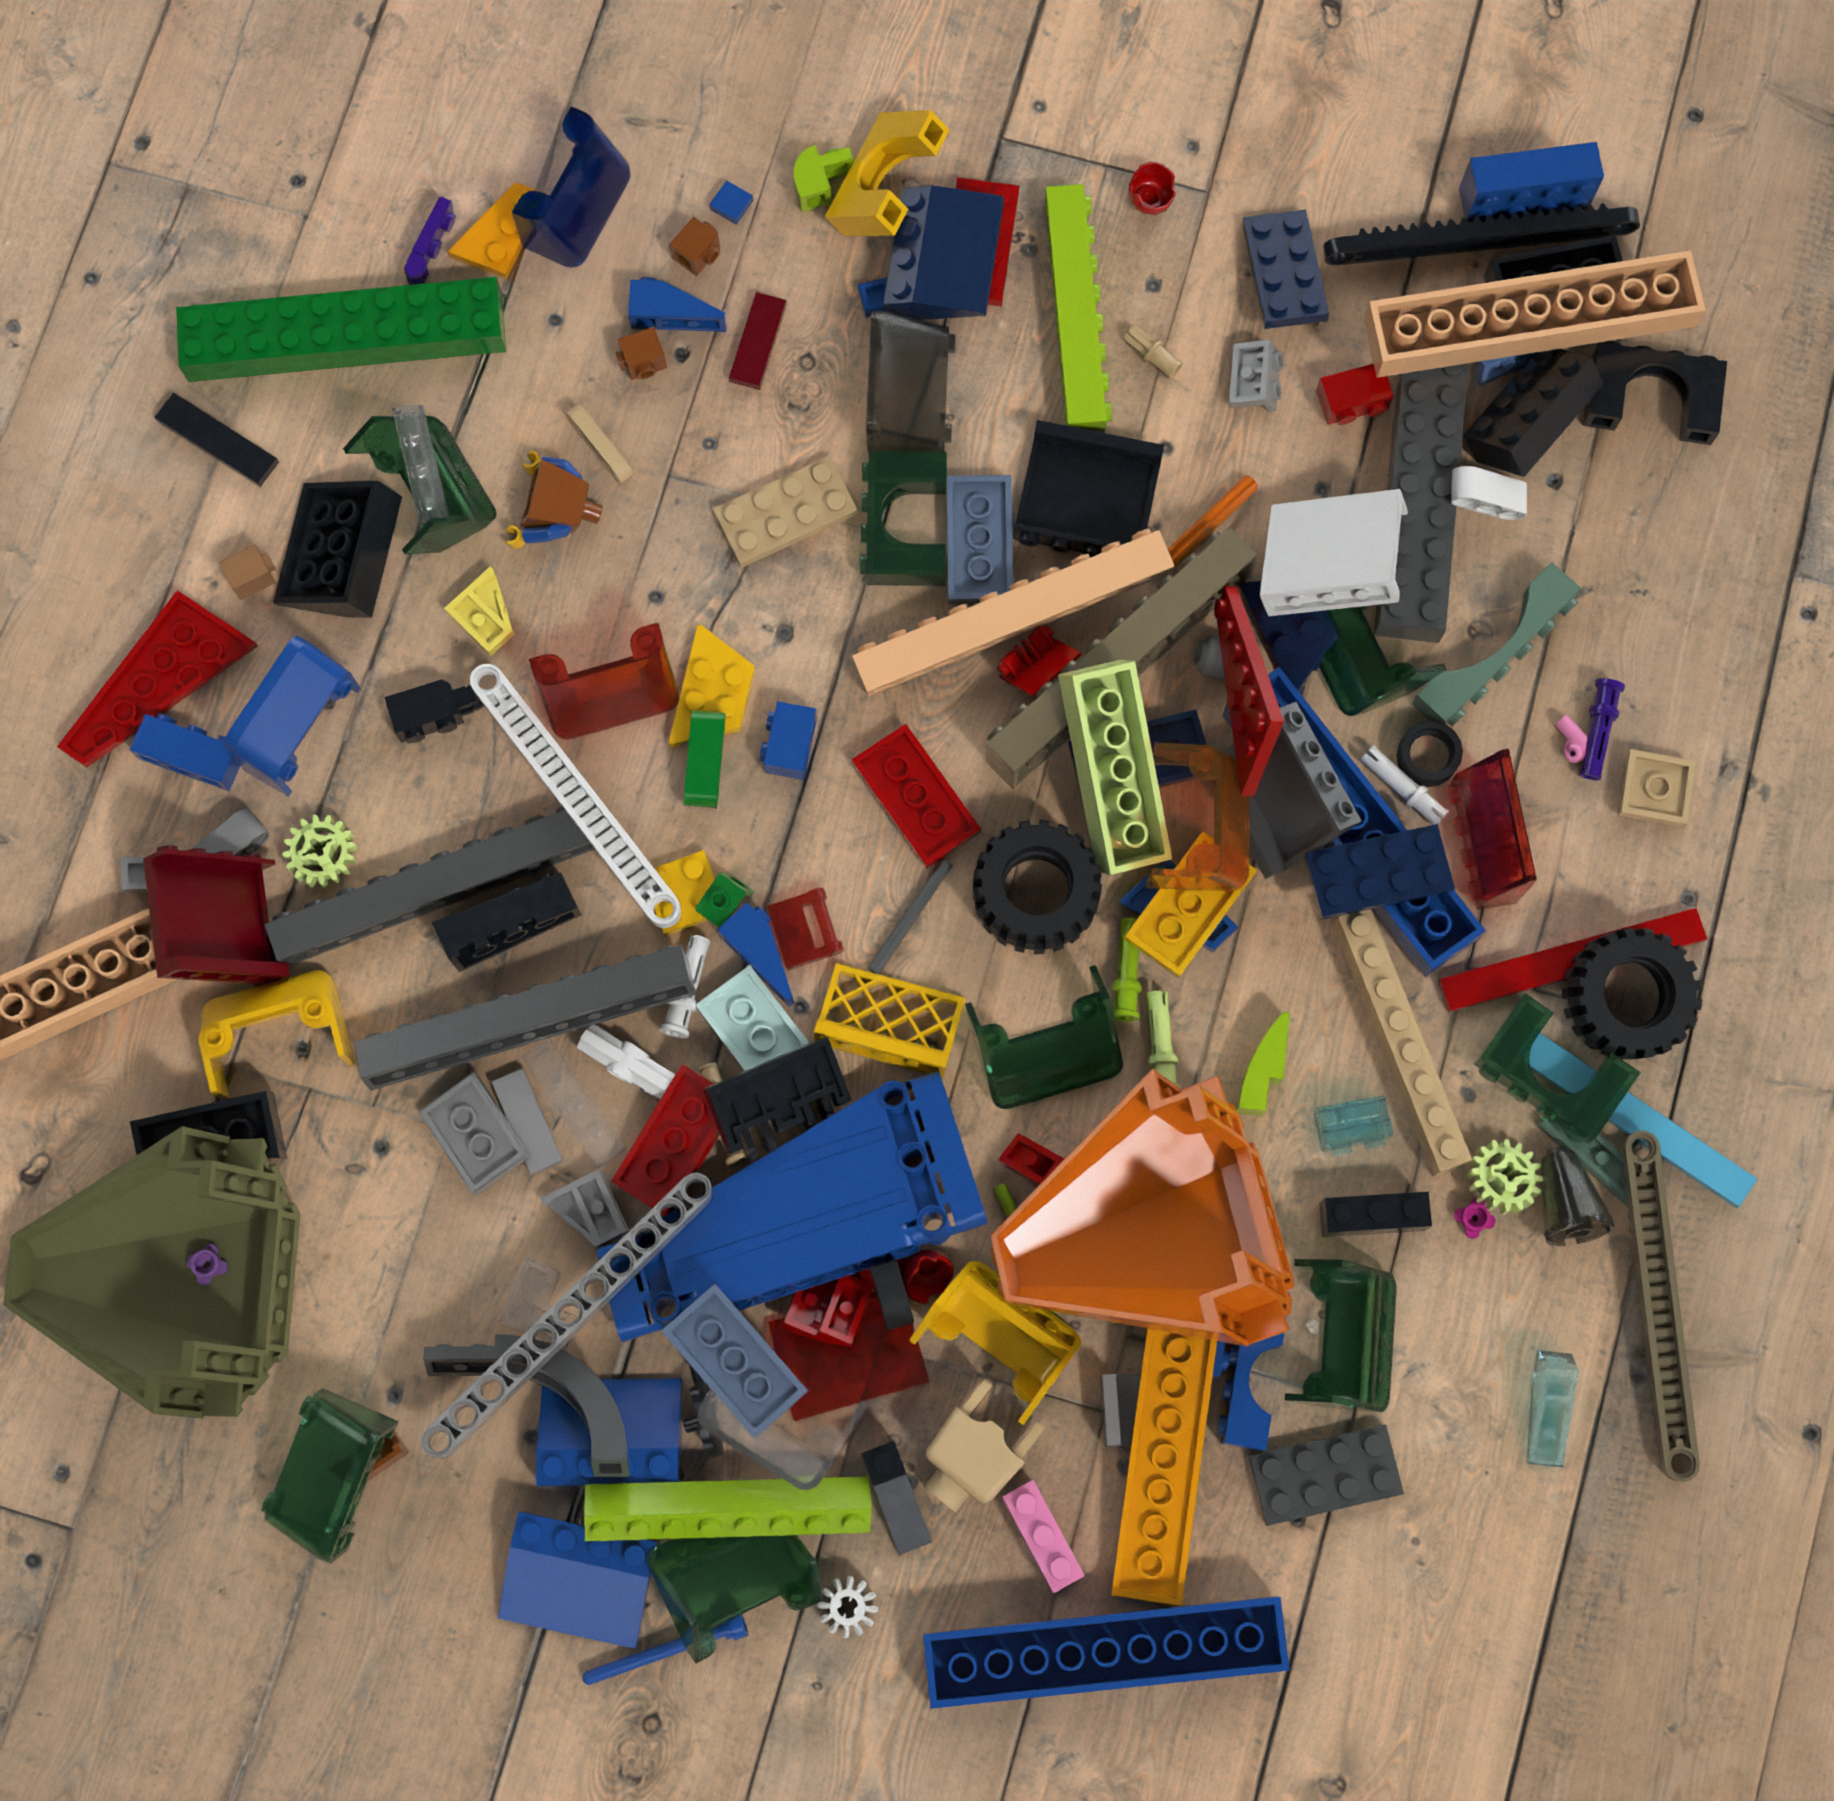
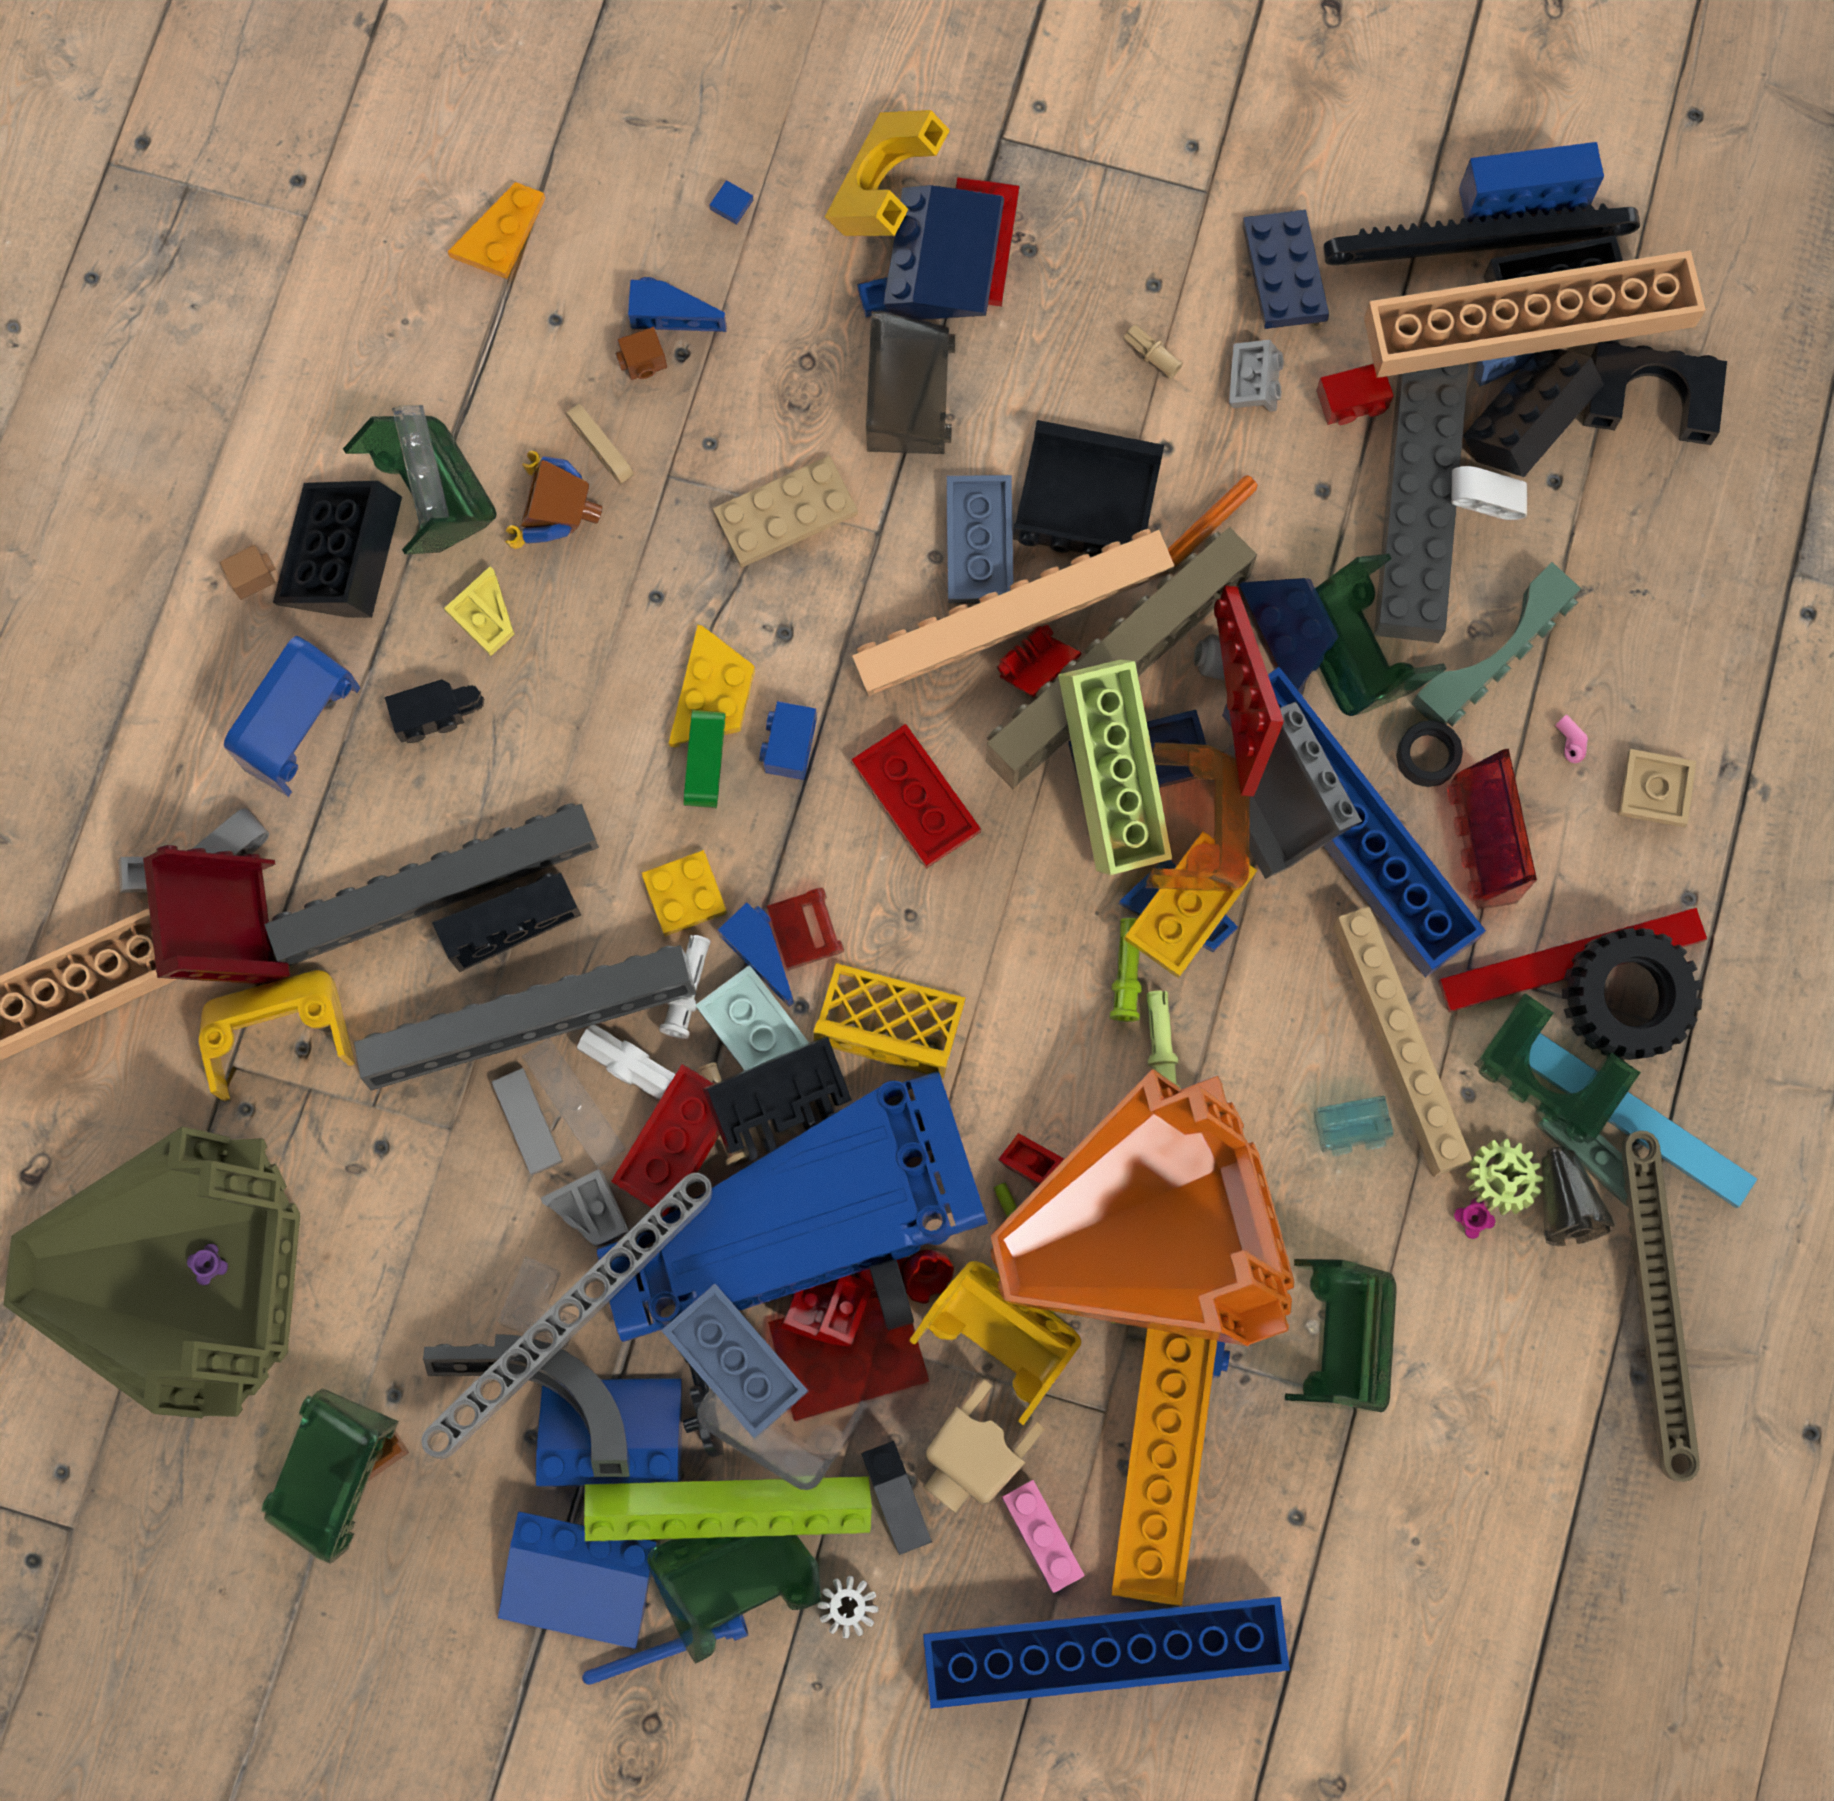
red wing [57,590,258,768] -> none
blue brick [130,714,240,791] -> none
black wedge [130,1091,288,1159] -> none
black tile [154,392,279,487] -> none
green brick [176,277,507,382] -> none
yellowish green gear [282,815,358,888] -> none
dark purple hinge [404,196,456,285] -> none
light grey tile [418,1072,531,1196] -> none
white gear [470,664,681,928] -> none
clear blue windscreen [512,106,631,268] -> none
clear red windscreen [529,623,679,740] -> none
dark orange brick [669,217,720,277] -> none
green bracket [695,872,755,928] -> none
dark red tile [729,292,787,390] -> none
lime brick [793,145,854,212] -> none
clear green arch [860,451,947,586] -> none
dark grey bar [868,859,952,974] -> none
clear green windscreen [965,965,1123,1109] -> none
black tyre [973,820,1102,954] -> none
lime brick [1045,184,1112,433] -> none
light grey panel [1100,1374,1141,1447] -> none
red hair [1128,161,1177,215] -> none
blue arch [1217,1315,1287,1452] -> none
lime slope [1236,1012,1290,1116] -> none
dark grey plate [1249,1425,1404,1526] -> none
white panel [1260,489,1408,616] -> none
dark blue plate [1304,824,1455,920] -> none
black brick [1319,1191,1432,1237] -> none
white pin [1360,745,1449,825] -> none
clear light blue slope [1527,1350,1579,1468] -> none
dark purple pin [1579,678,1625,781] -> none

